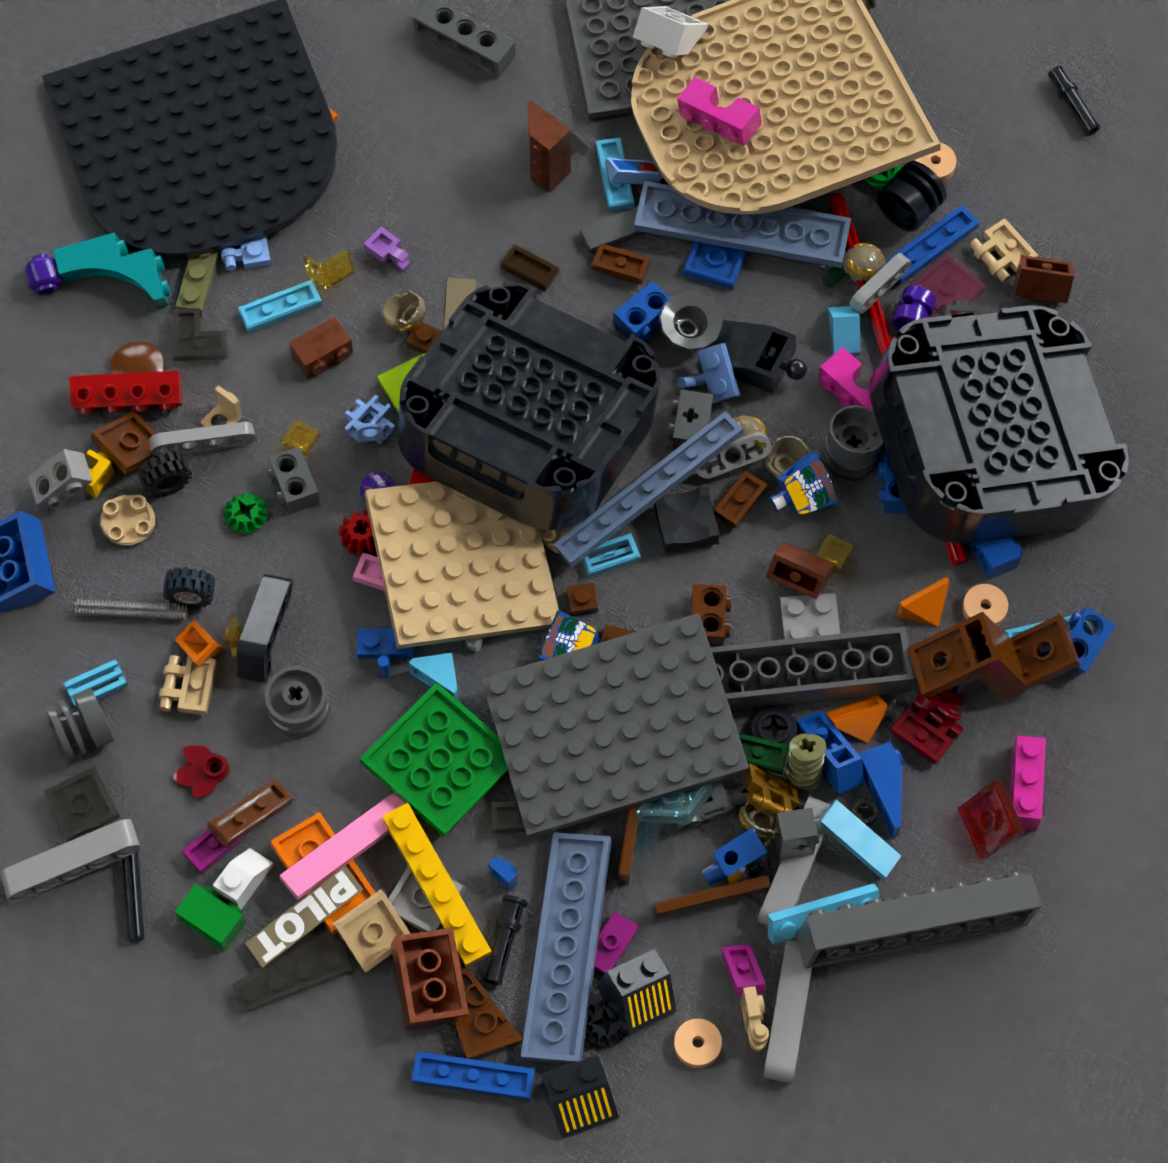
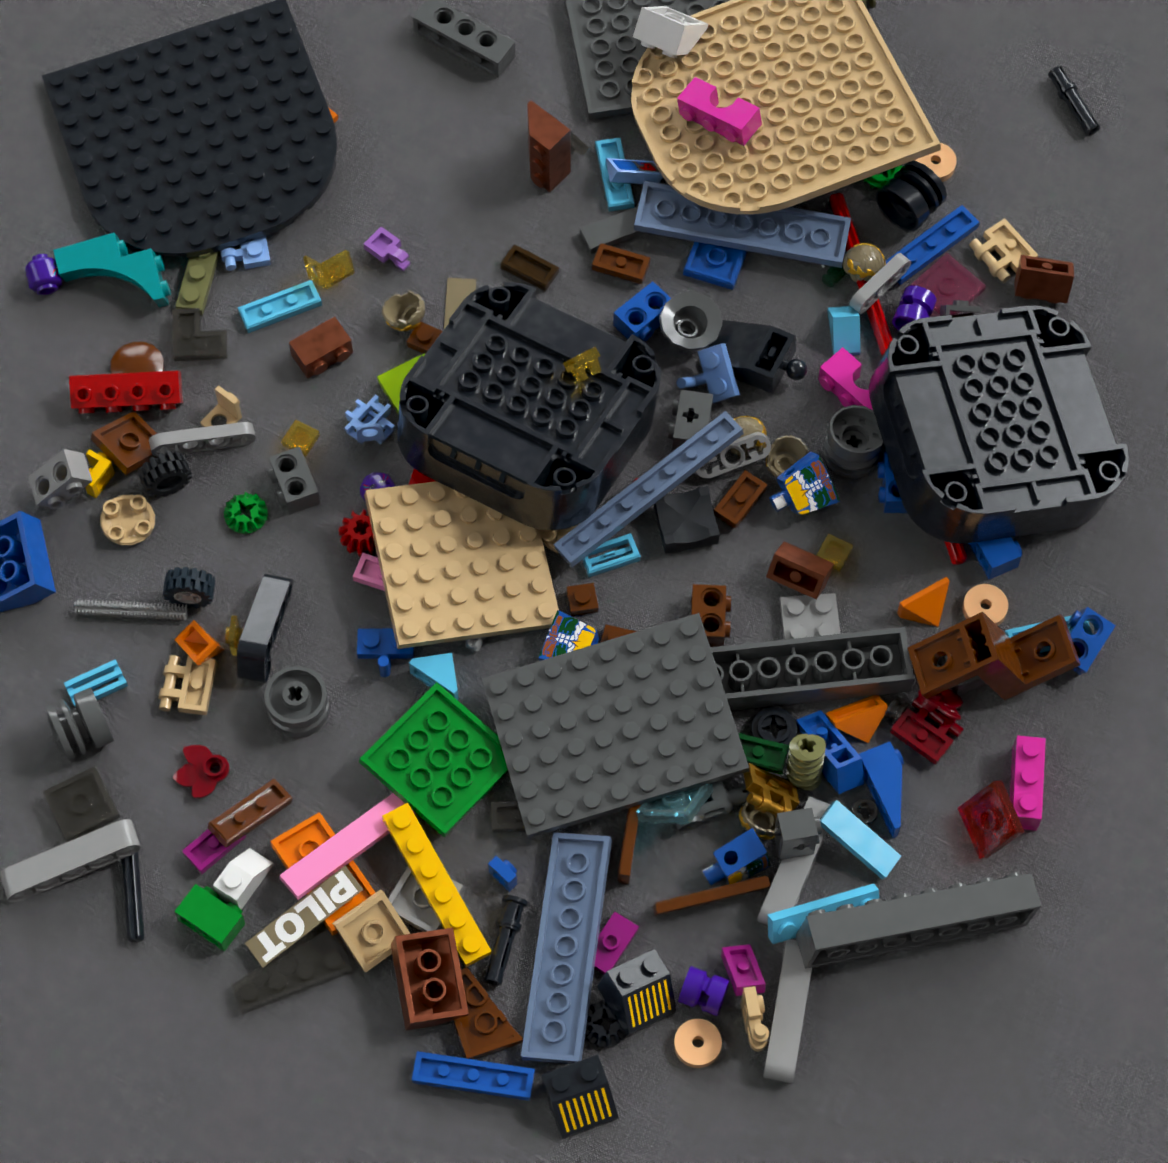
none -> clear yellow tile [563,346,601,382]
none -> dark purple wheel [678,966,730,1016]

